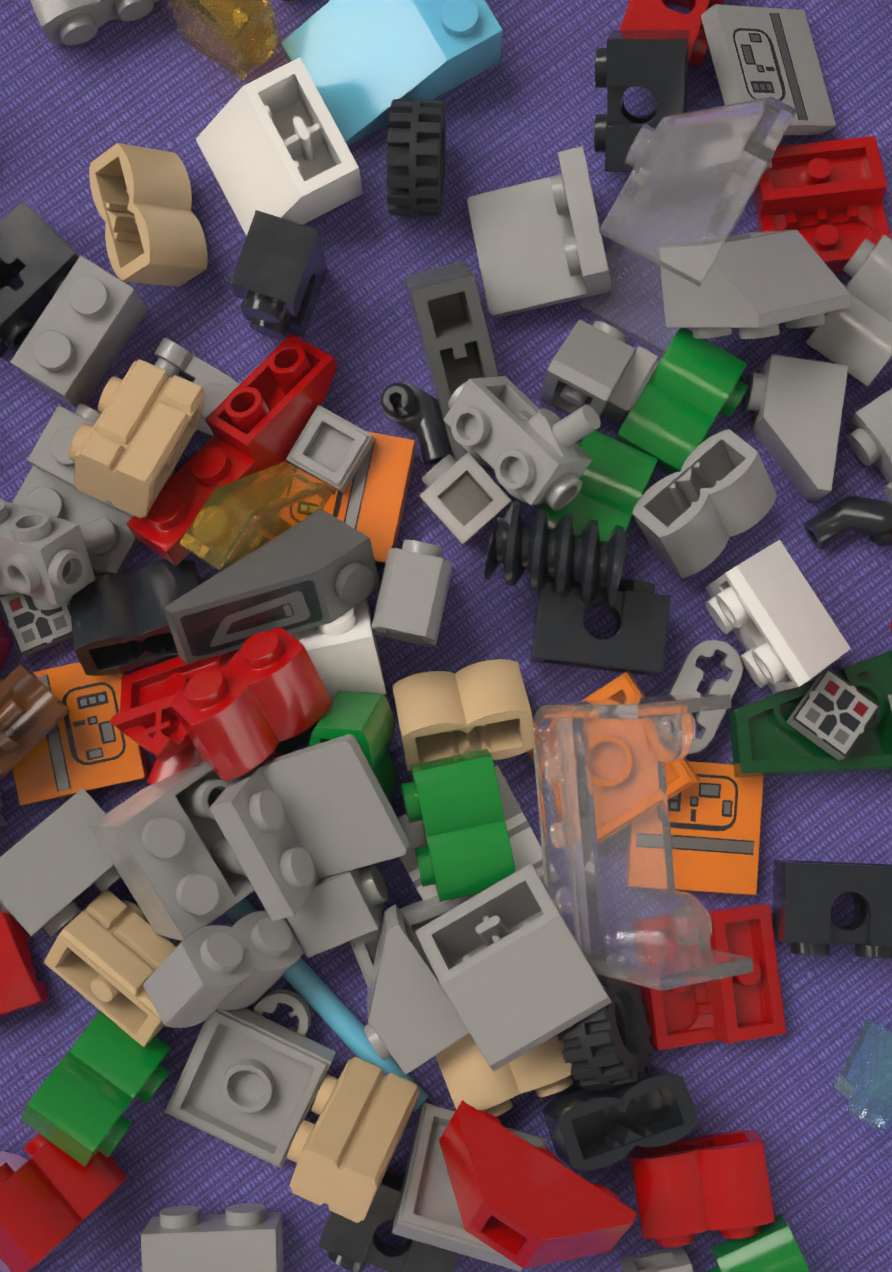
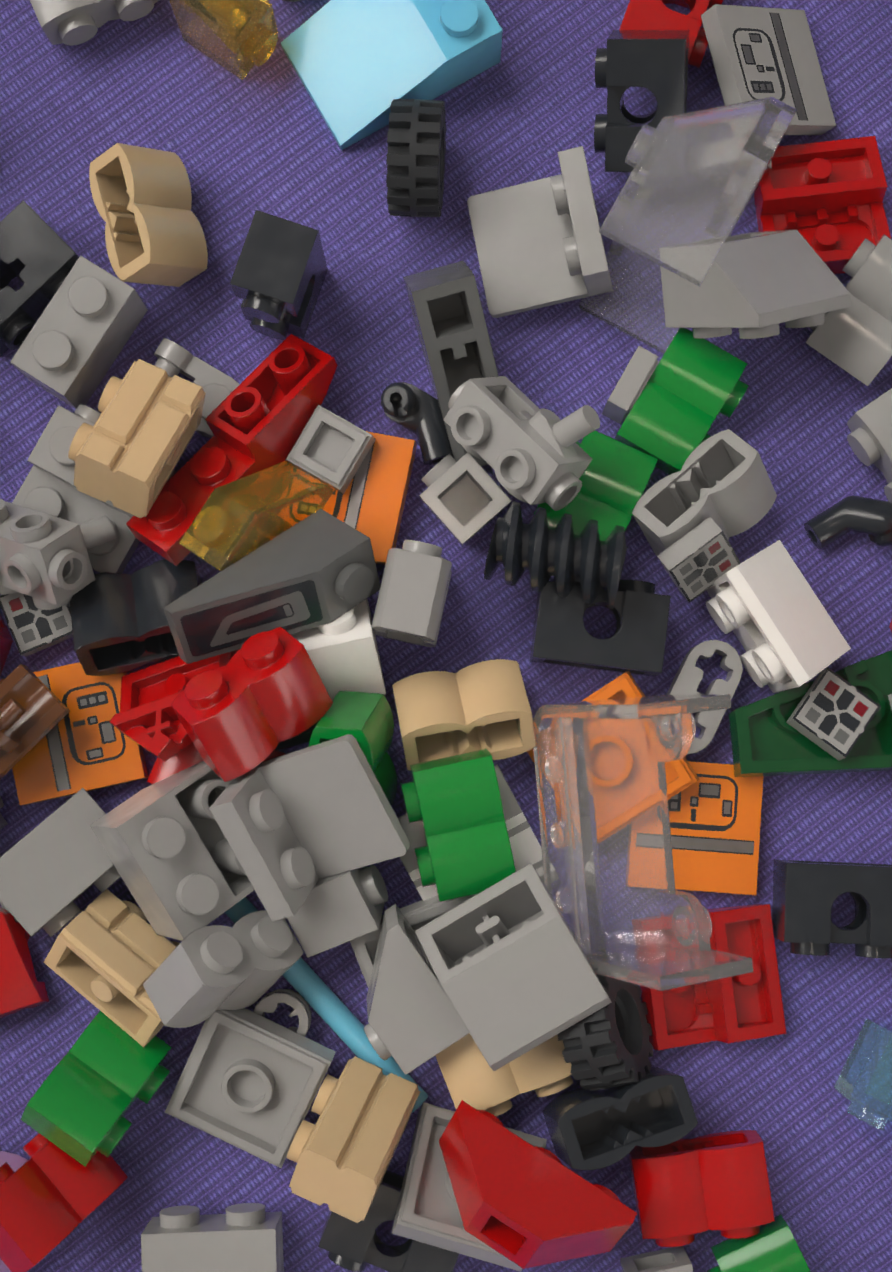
white slope [196,57,363,237] -> none
light grey slope [540,319,636,419] -> none
light grey slope [745,354,848,502] -> none
none -> light grey tile [657,517,740,603]

